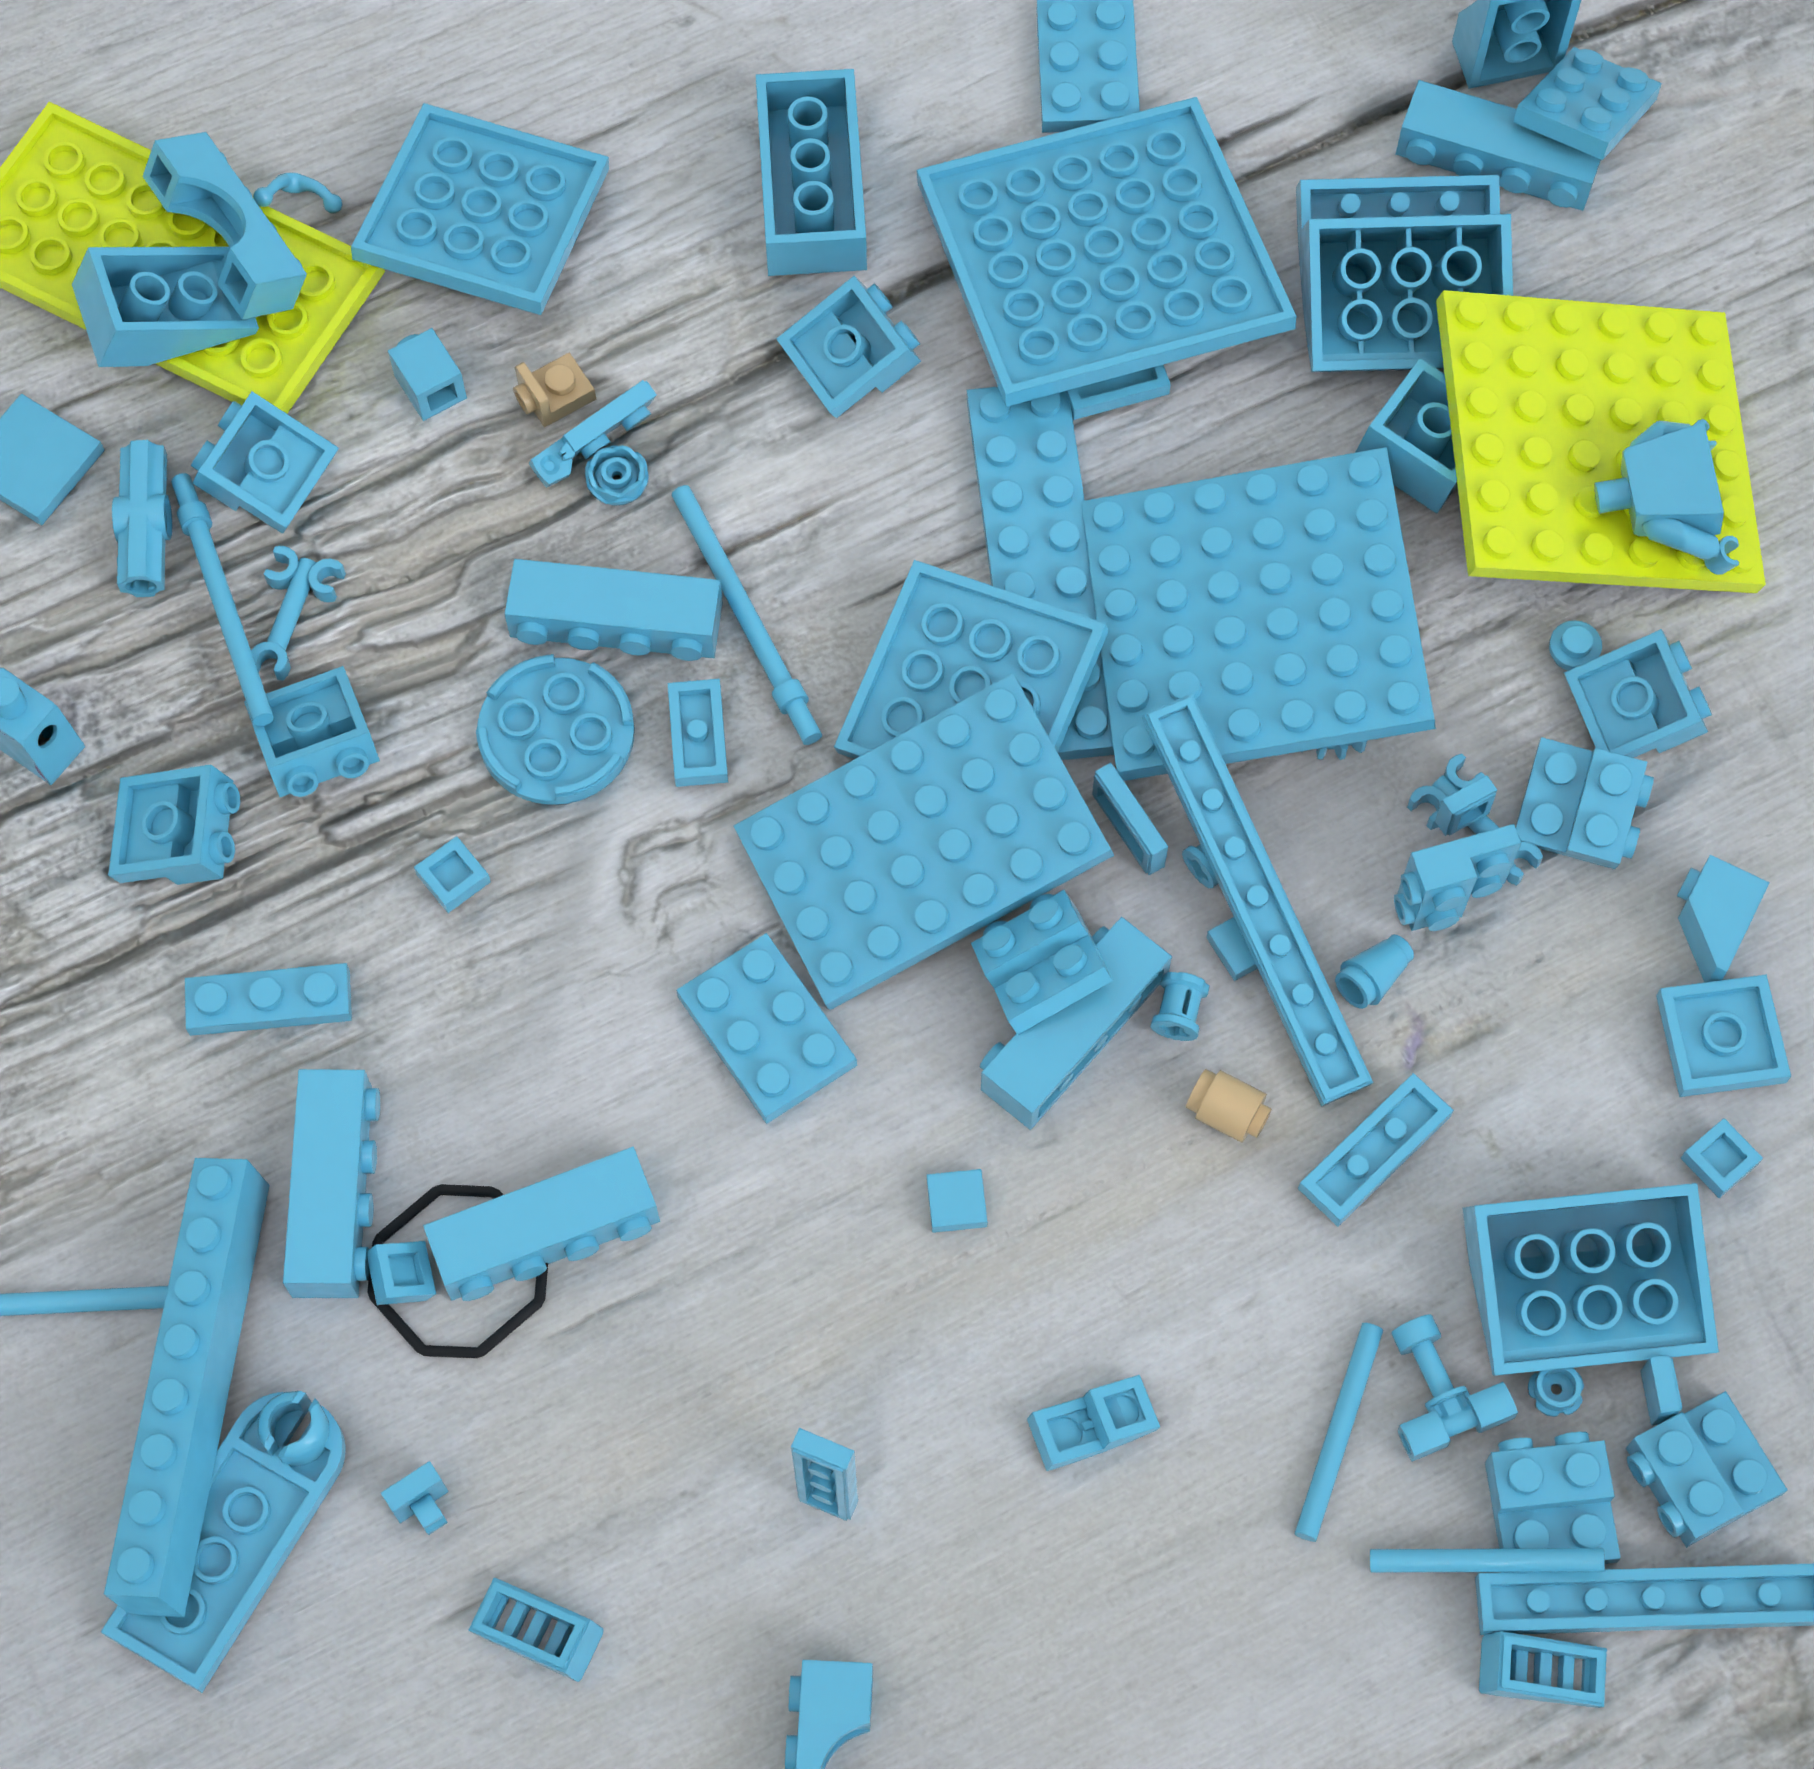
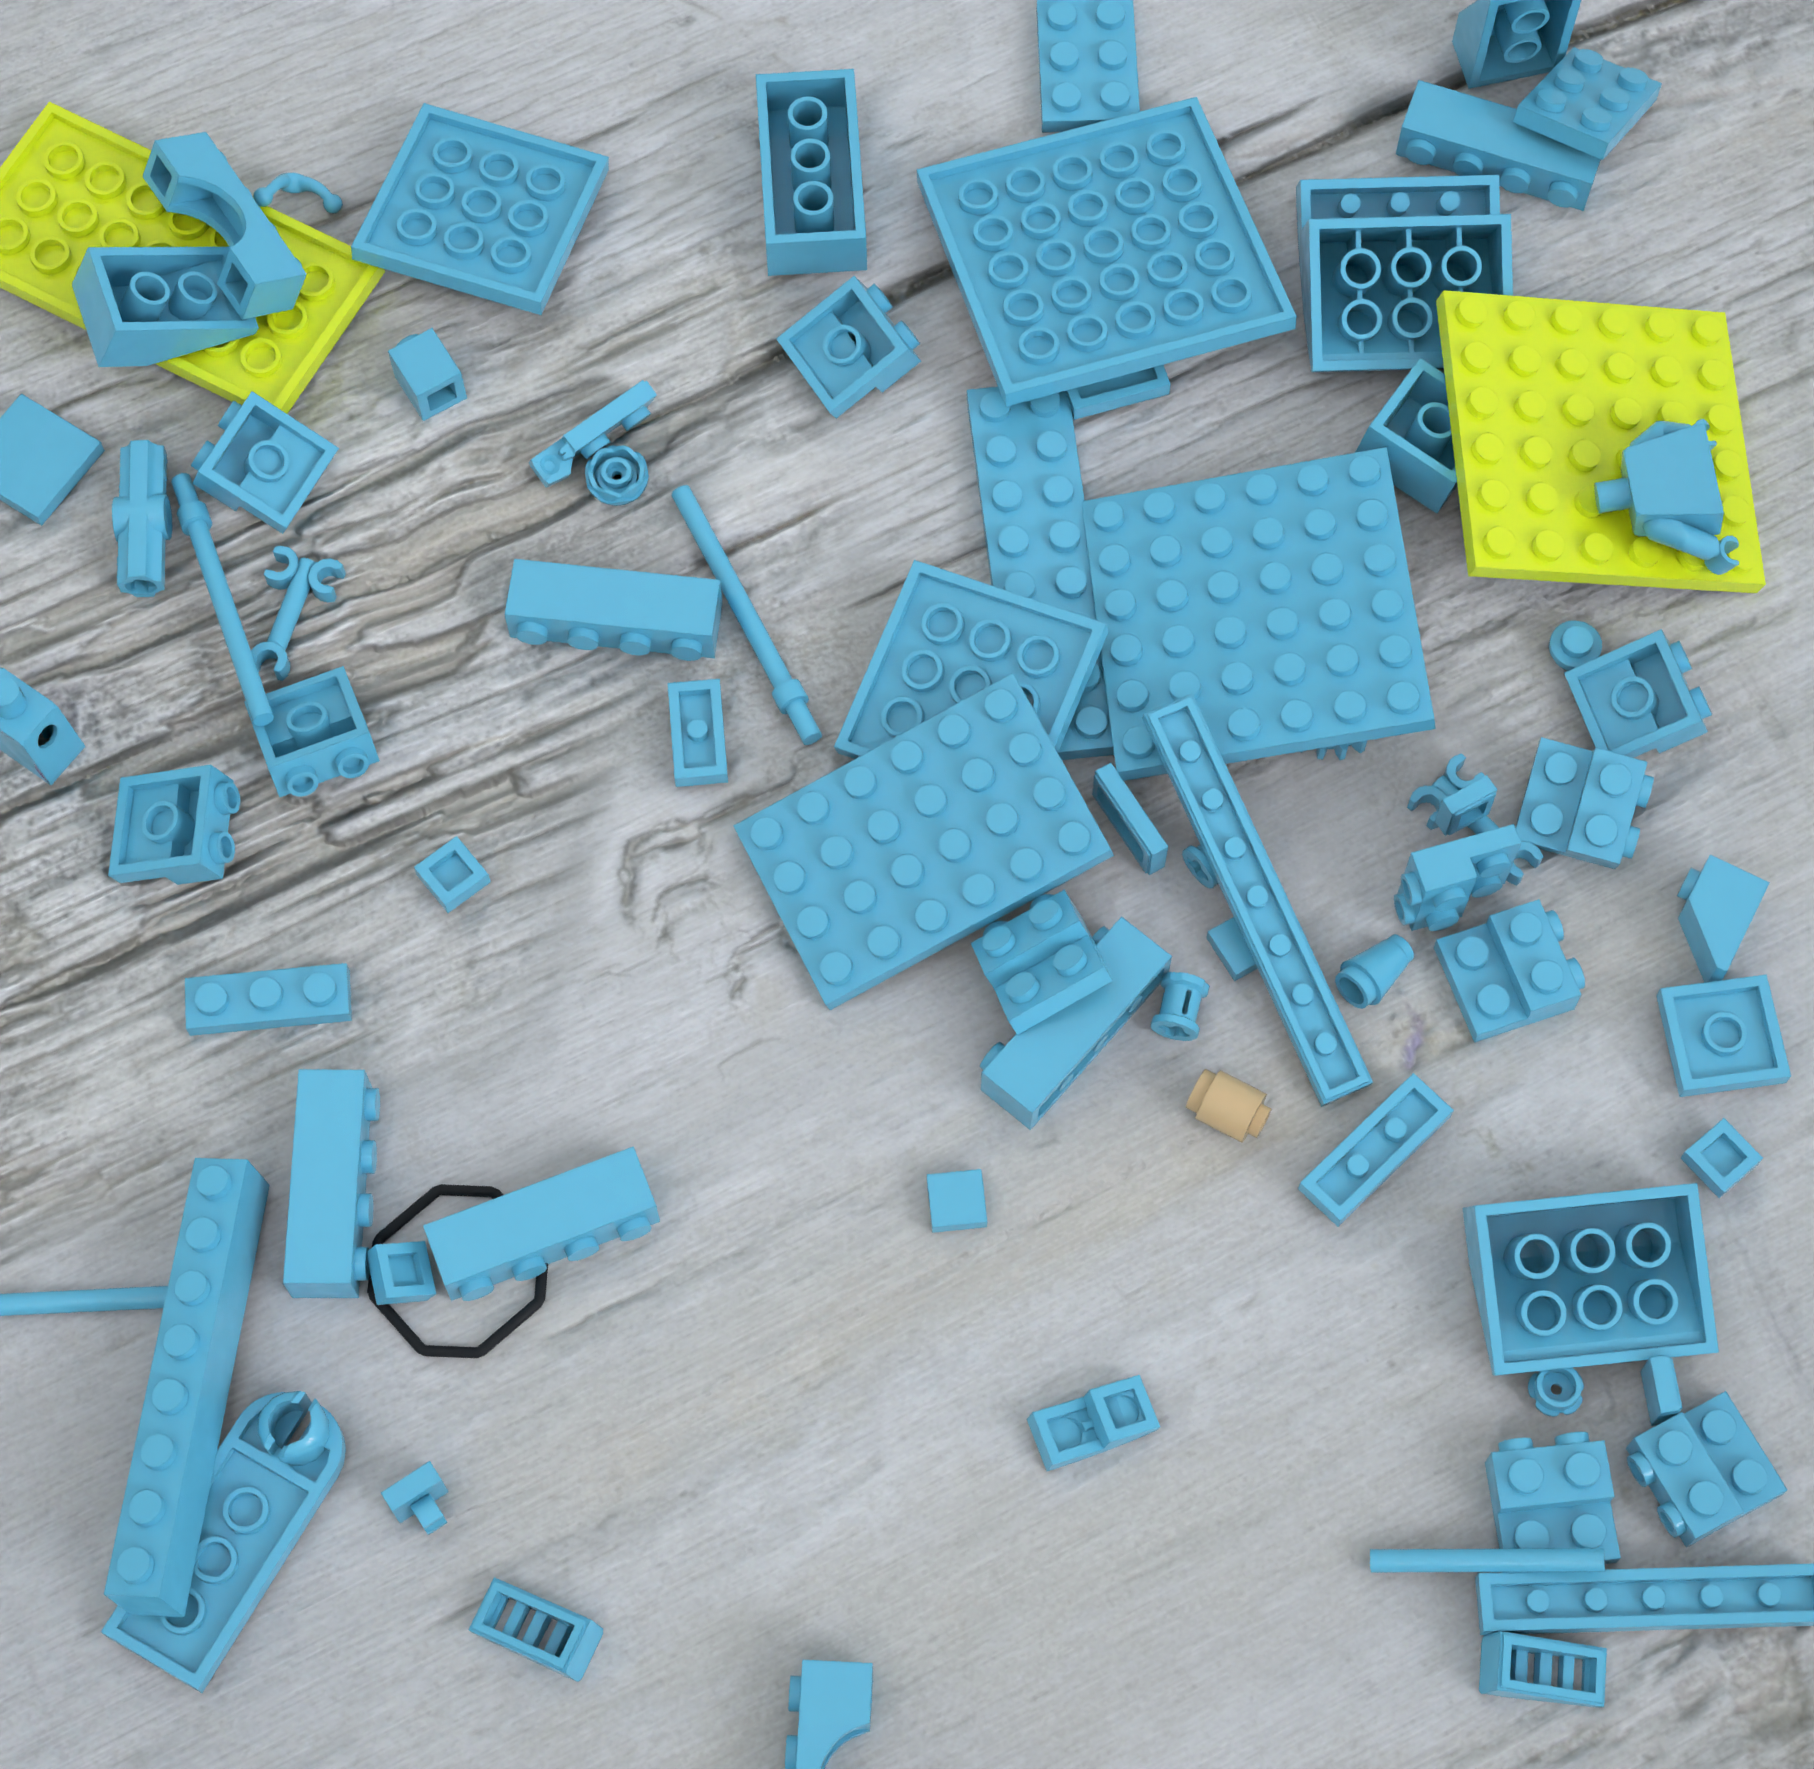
medium azure tile [476,654,635,805] -> none
tan bracket [513,352,597,428] -> none
medium azure plate [676,933,857,1124] -> none
medium azure tile [791,1428,858,1521] -> none
medium azure bar [1294,1323,1383,1542] -> none
medium azure bar [1391,1314,1518,1462] -> none
none -> medium azure plate [1434,899,1585,1043]

